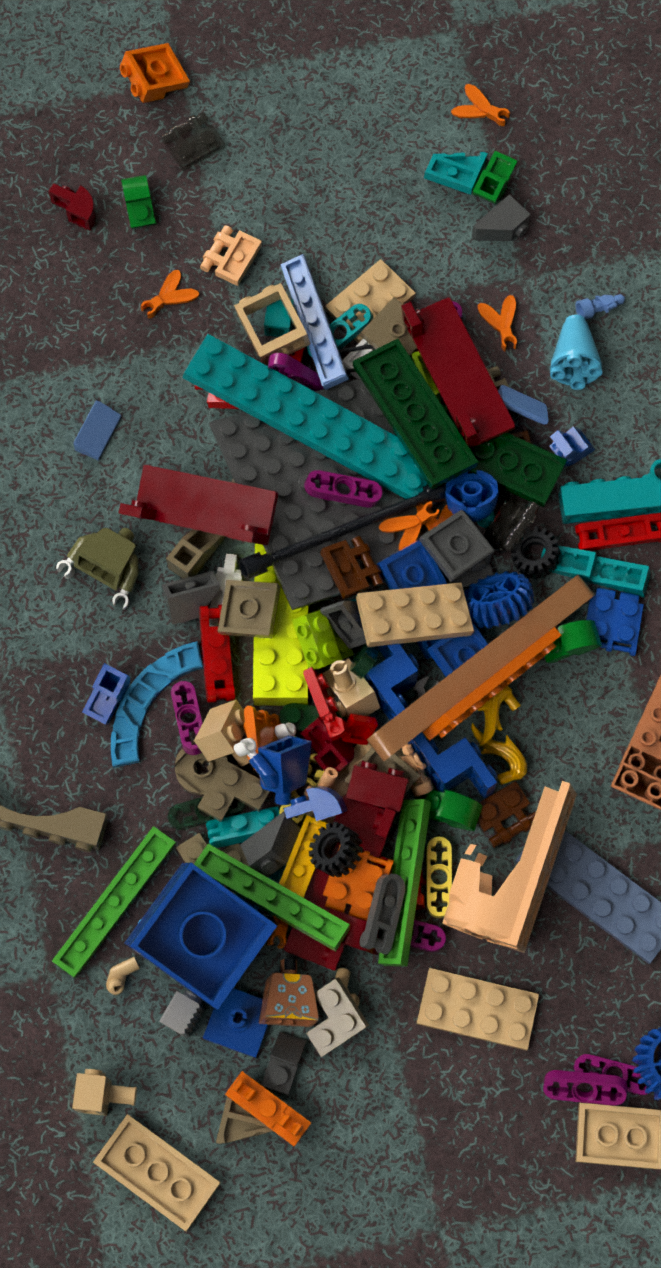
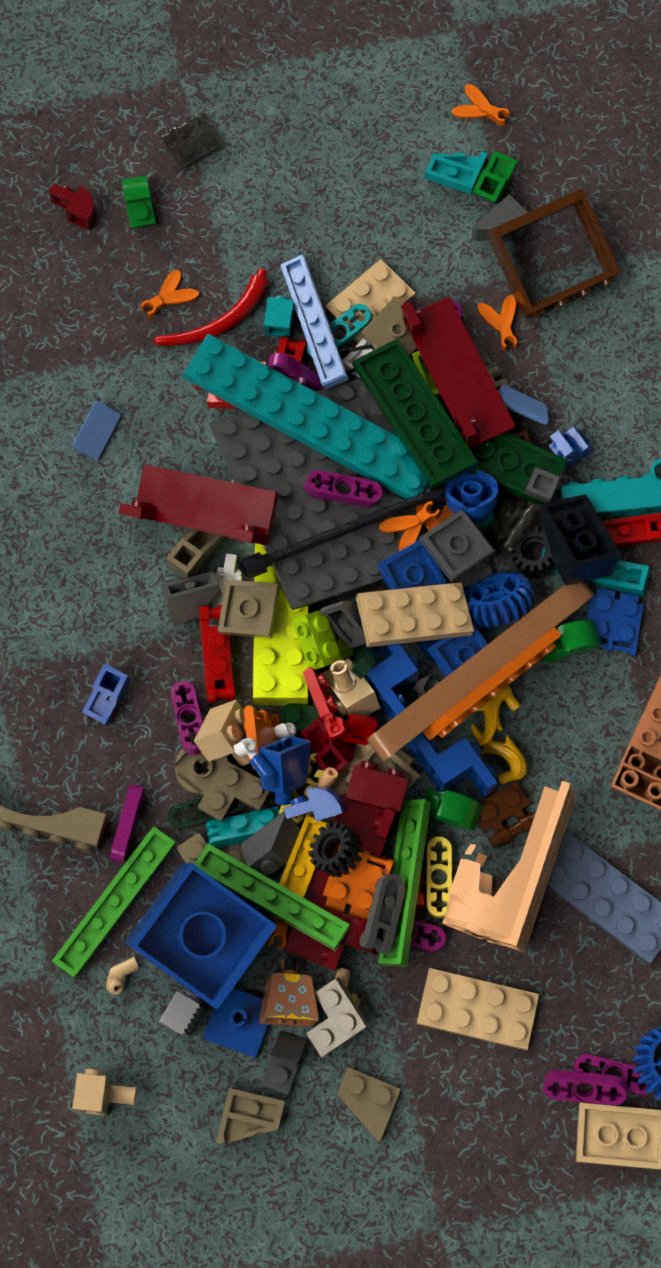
olive torso [56,528,139,610] -> none
tan plate [93,1114,220,1232] -> none
dark azure tile [111,641,203,768] -> none
orange plate [120,43,190,103] -> none
light nougat plate [200,225,262,286] -> none
orange plate [225,1071,311,1147] -> none
tan window [234,283,310,365] -> none
reddish brown plate [320,536,384,599] -> none
light nougat piece [402,743,434,796] -> none
medium azure cone [550,315,602,390] -> none
medium blue piece [575,294,625,320] -> none
none -> magenta beam [110,784,145,863]
none -> red animal [154,269,270,346]
none -> dark tan wing [337,1067,401,1142]
none -> reddish brown window [486,188,621,319]
none -> dark grey plate [525,467,560,503]
none -> black slope [538,494,622,586]

